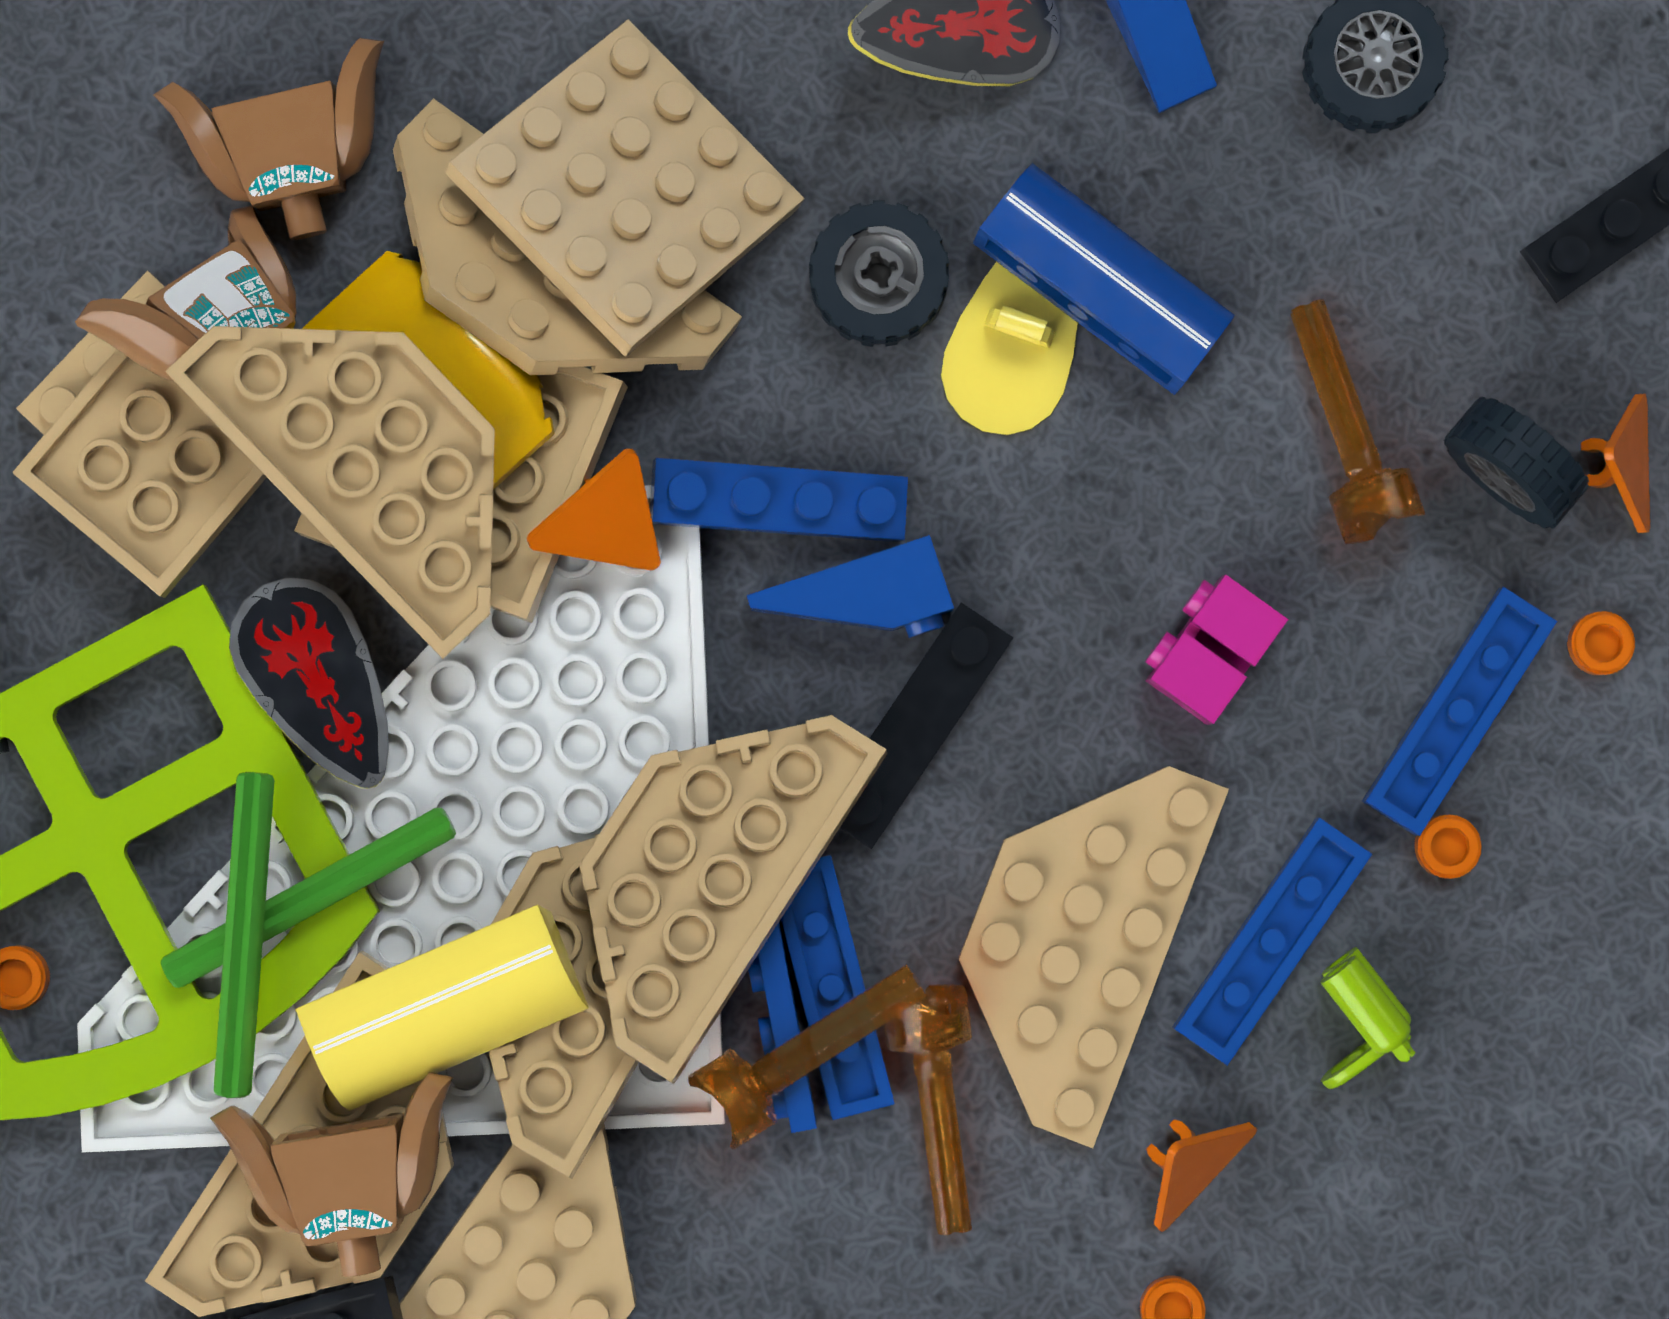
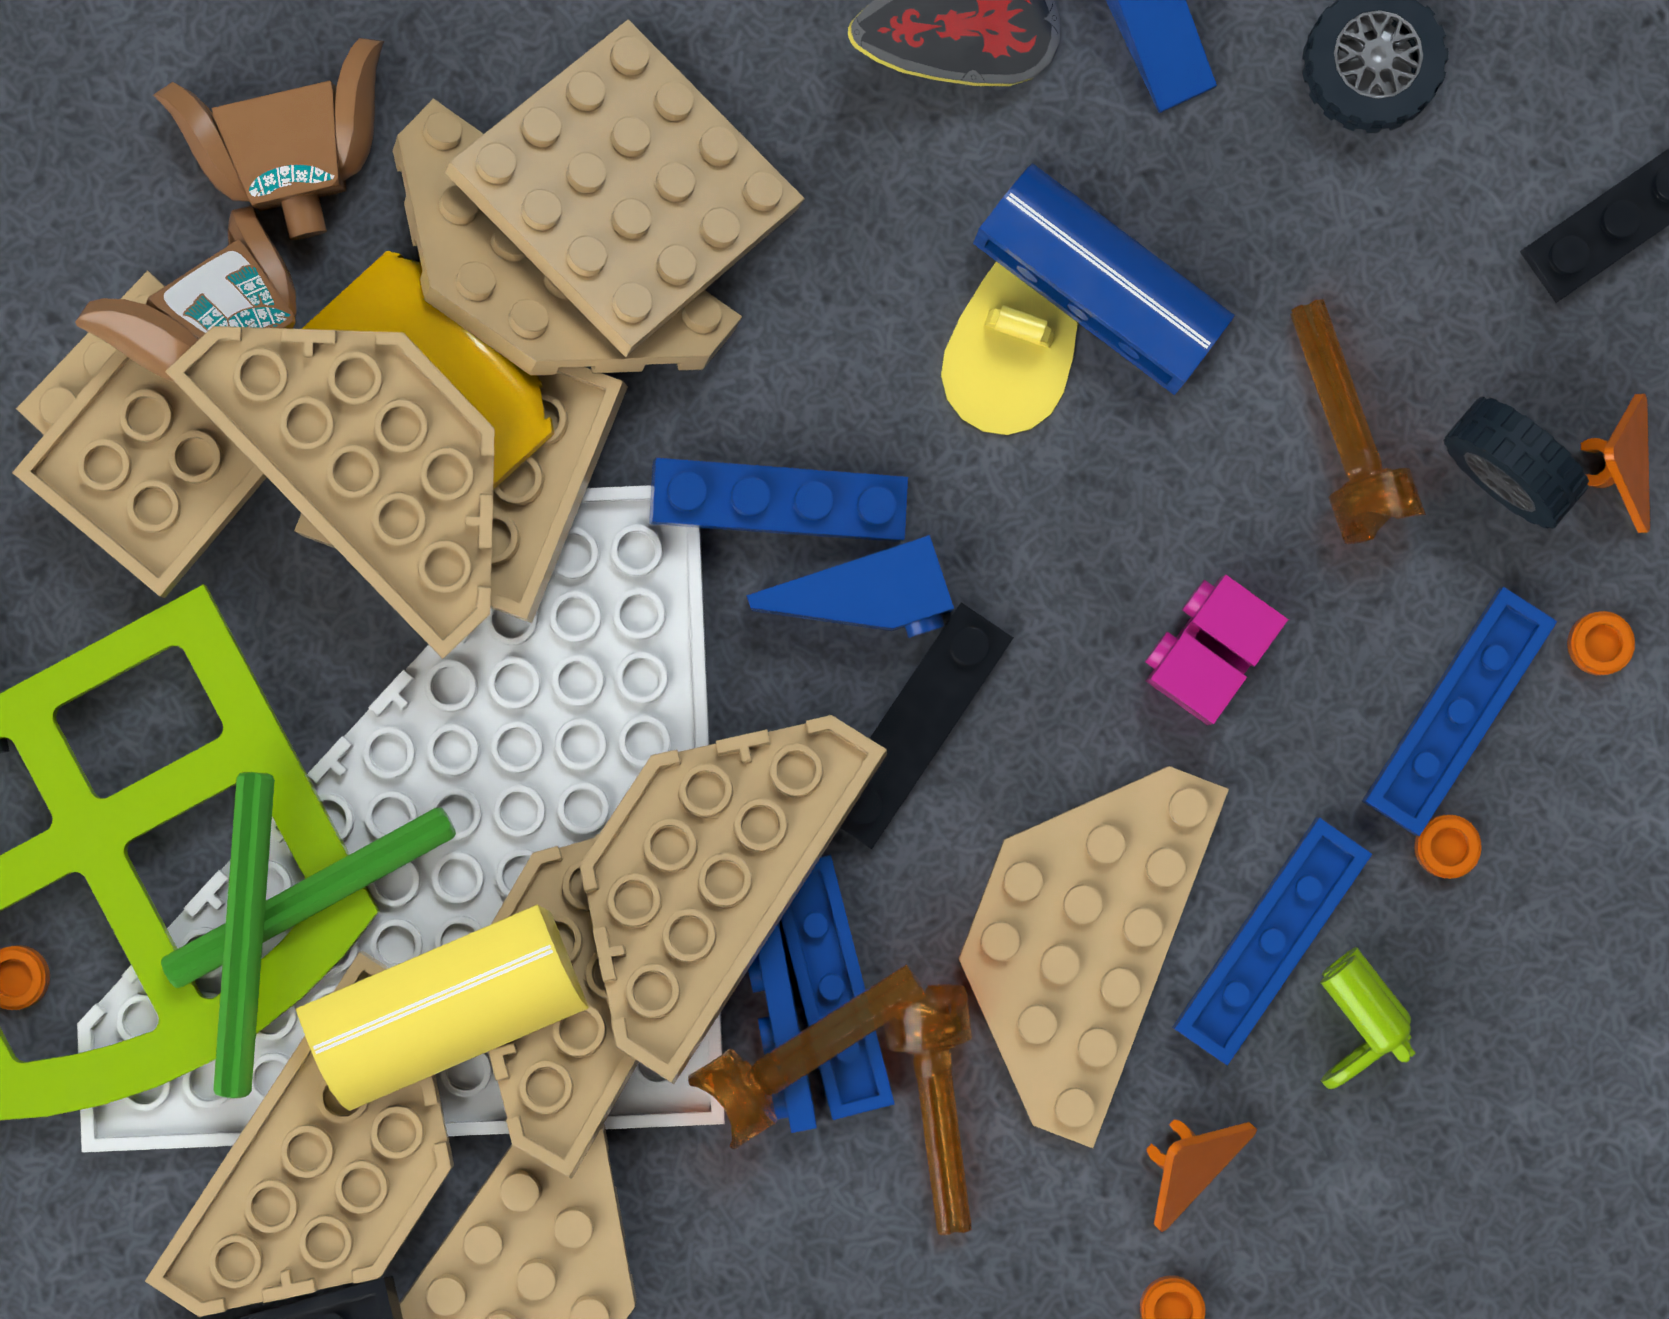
medium nougat torso [210,1072,453,1277] -> none
shield [229,578,389,789] -> none
orange piece [527,449,661,571] -> none
black wheel [809,200,949,347] -> none

